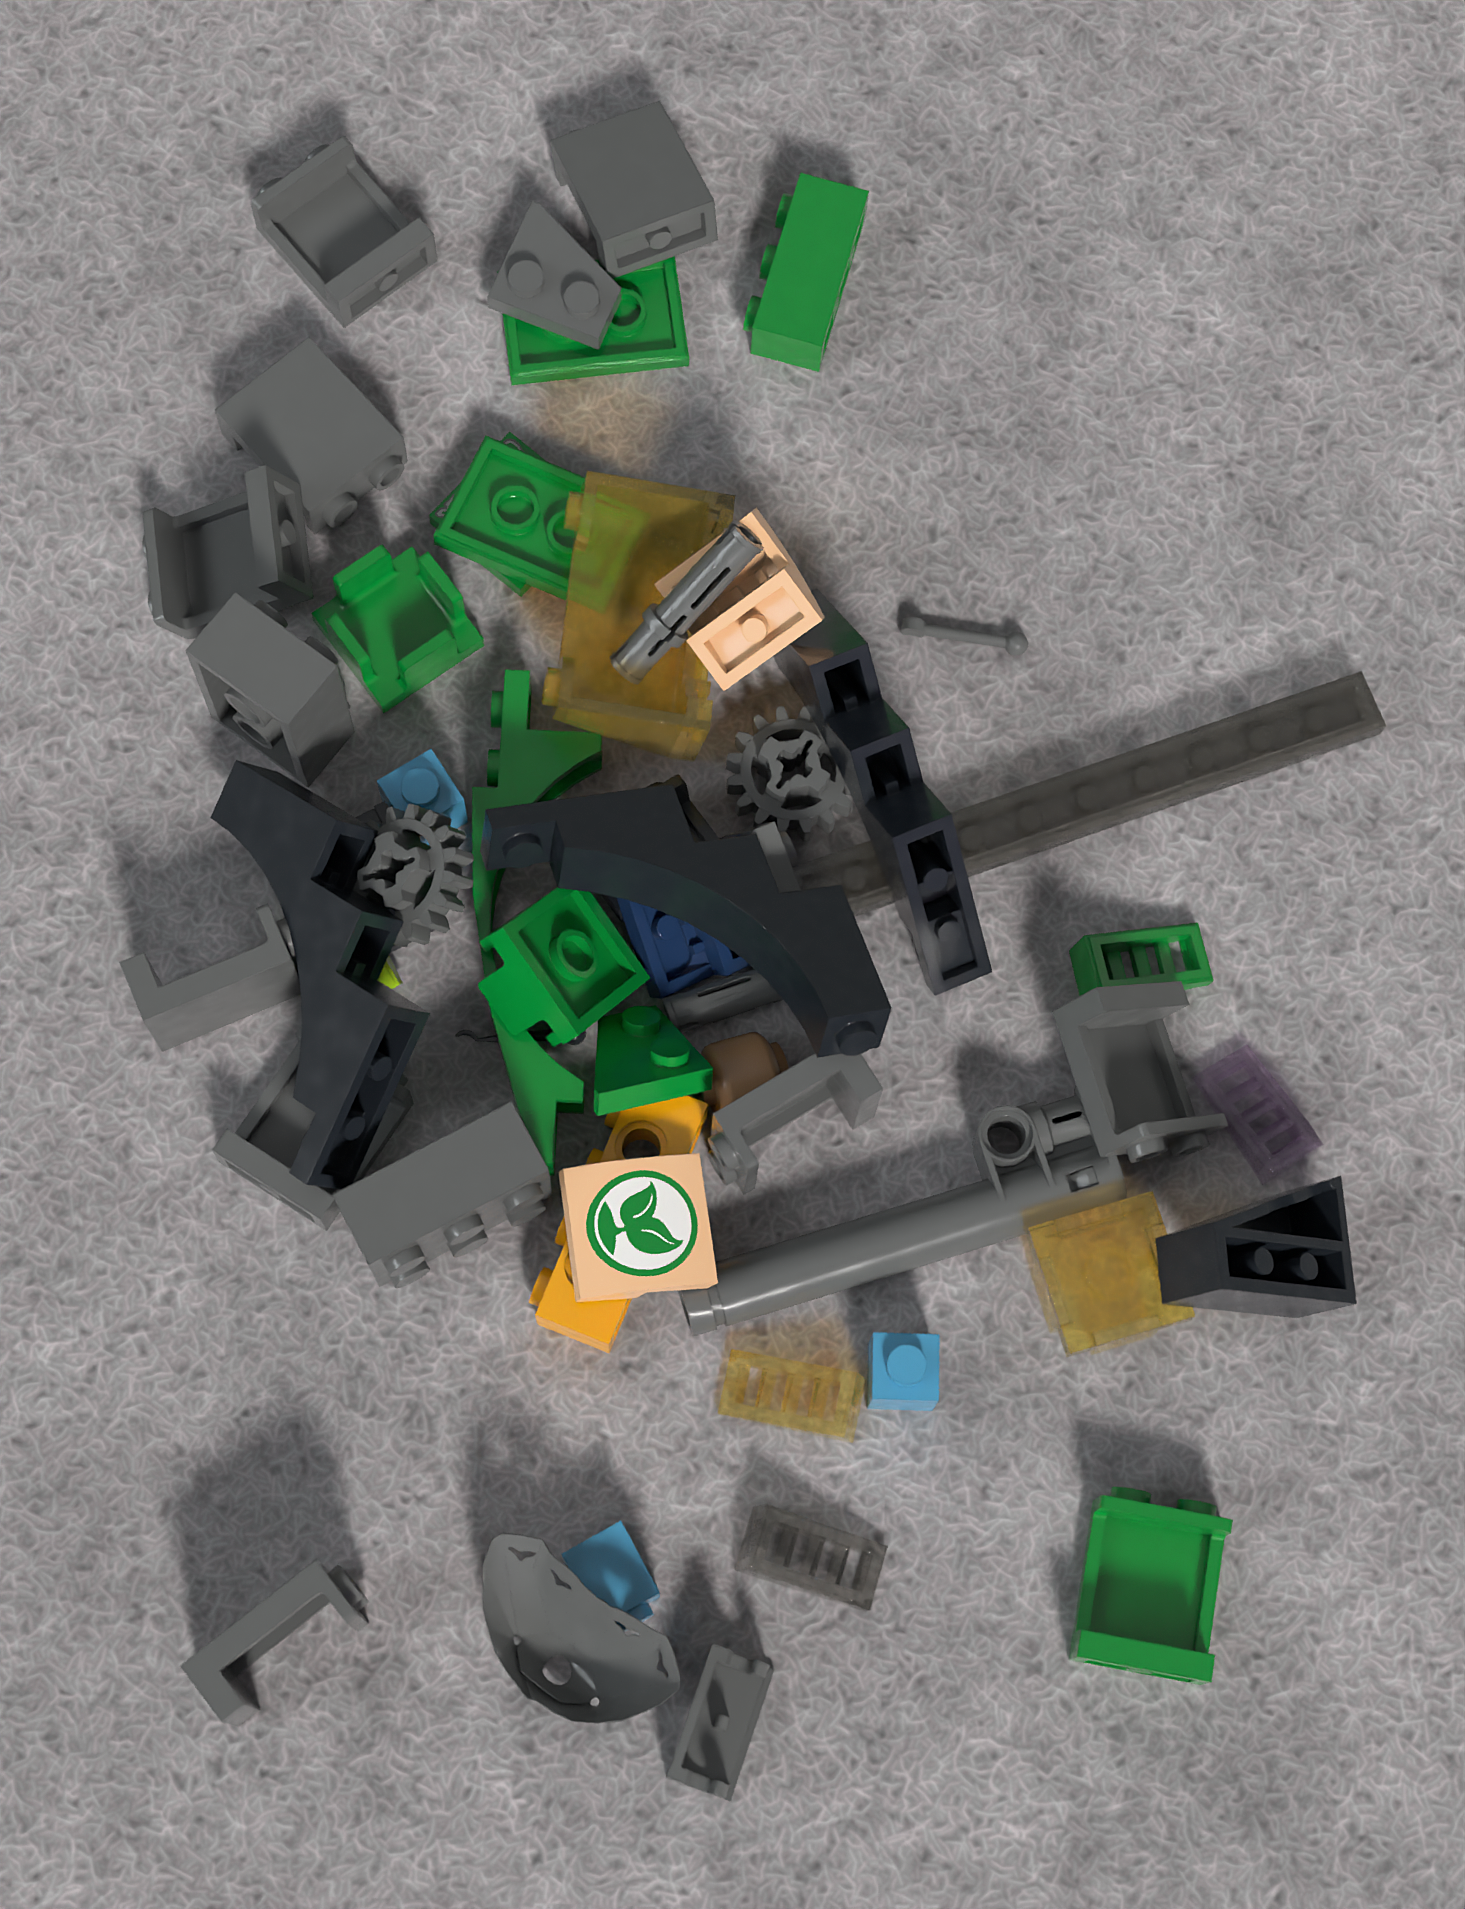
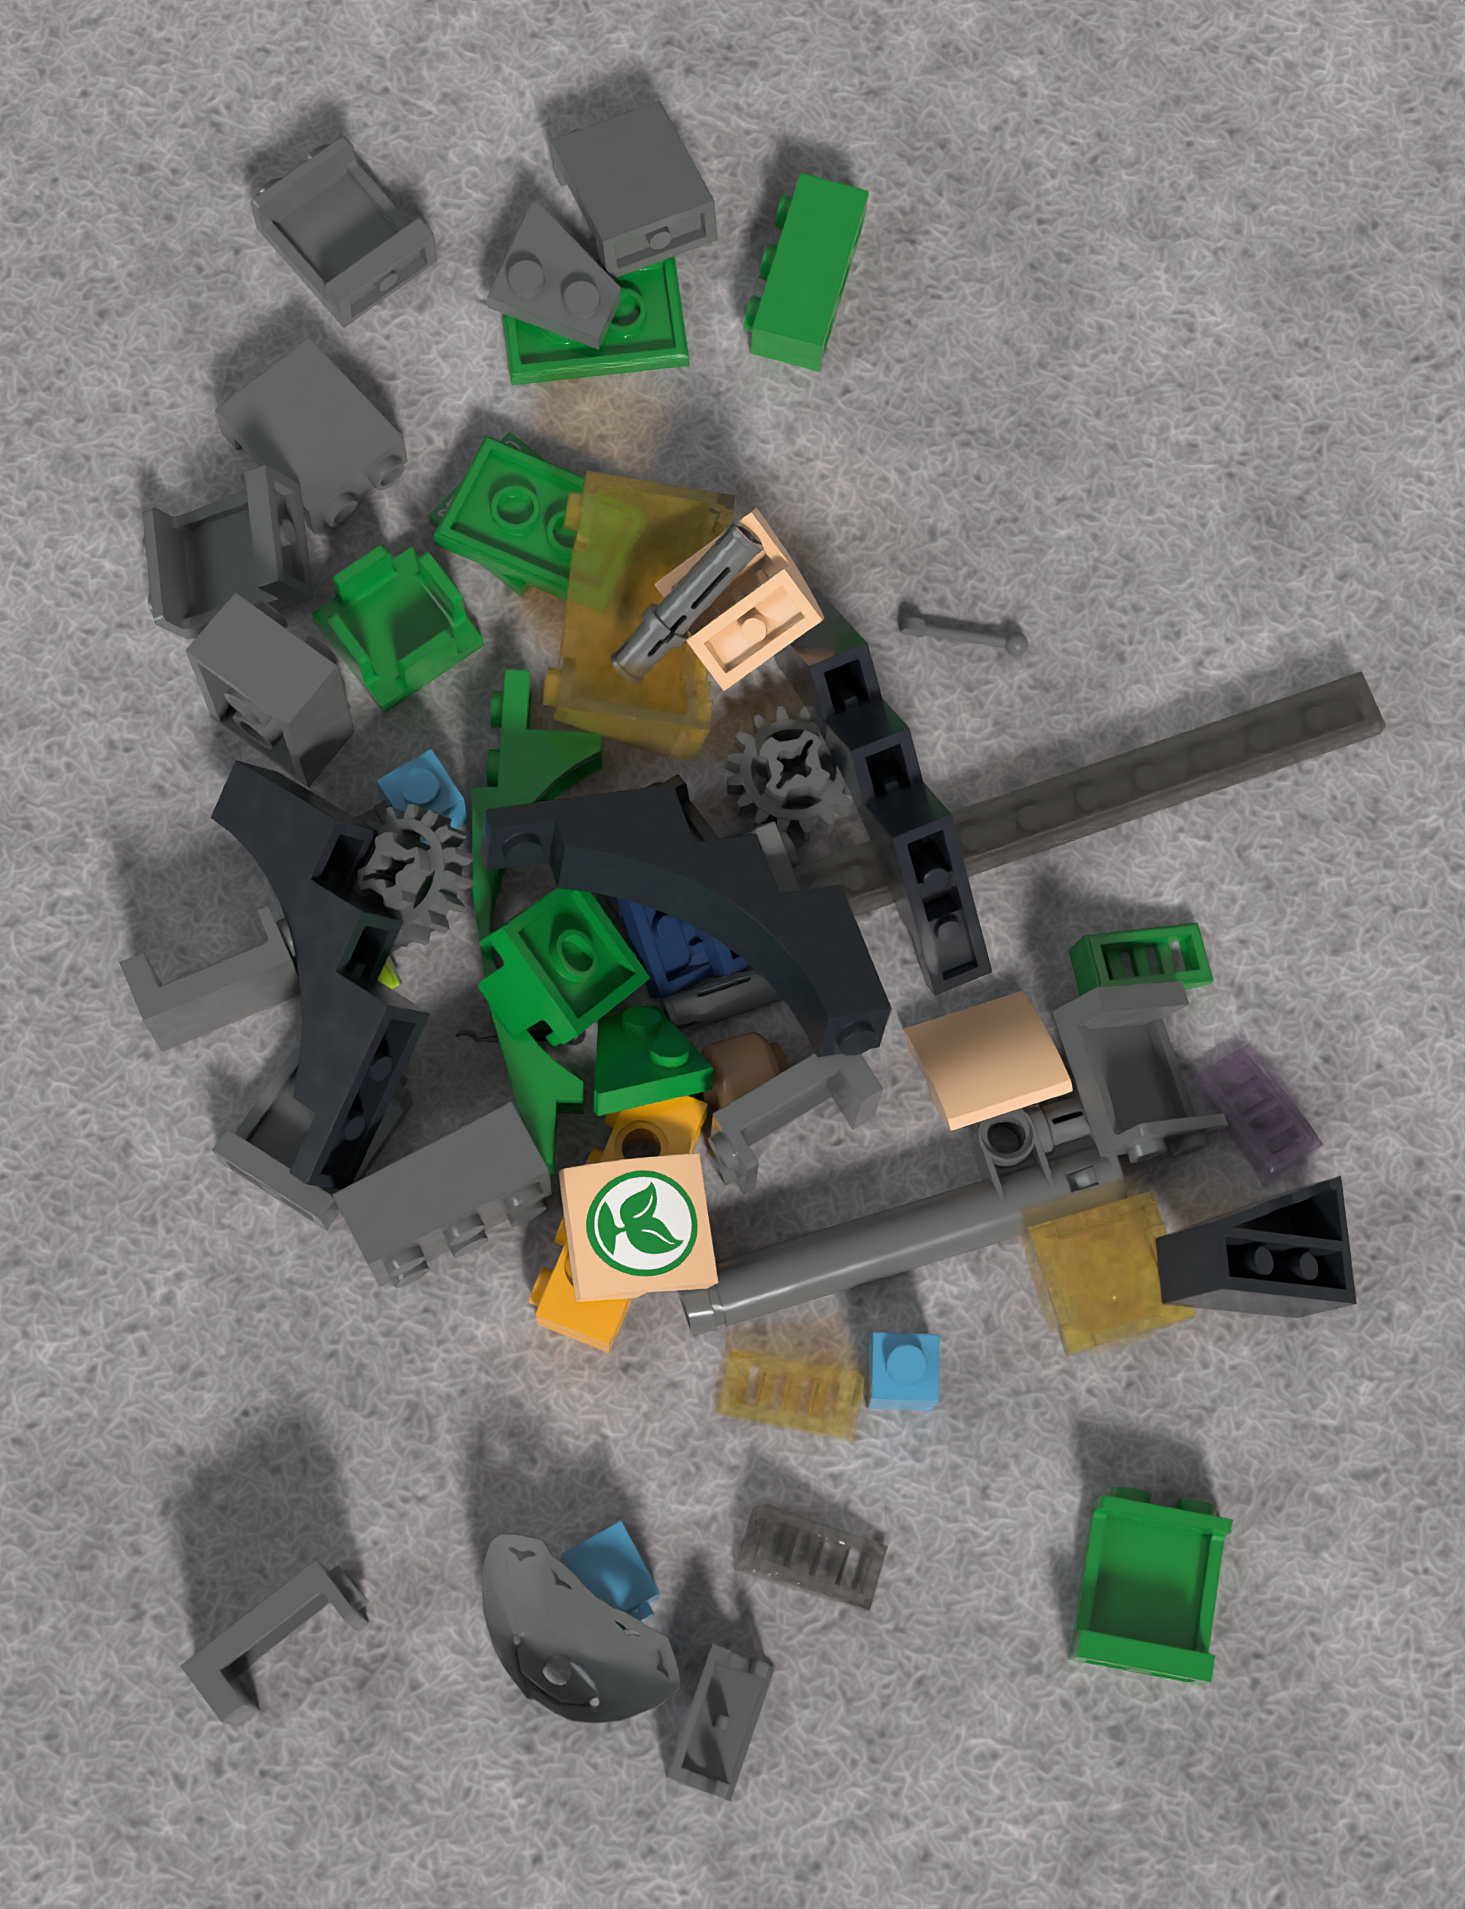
none -> light nougat slope [904,991,1073,1131]

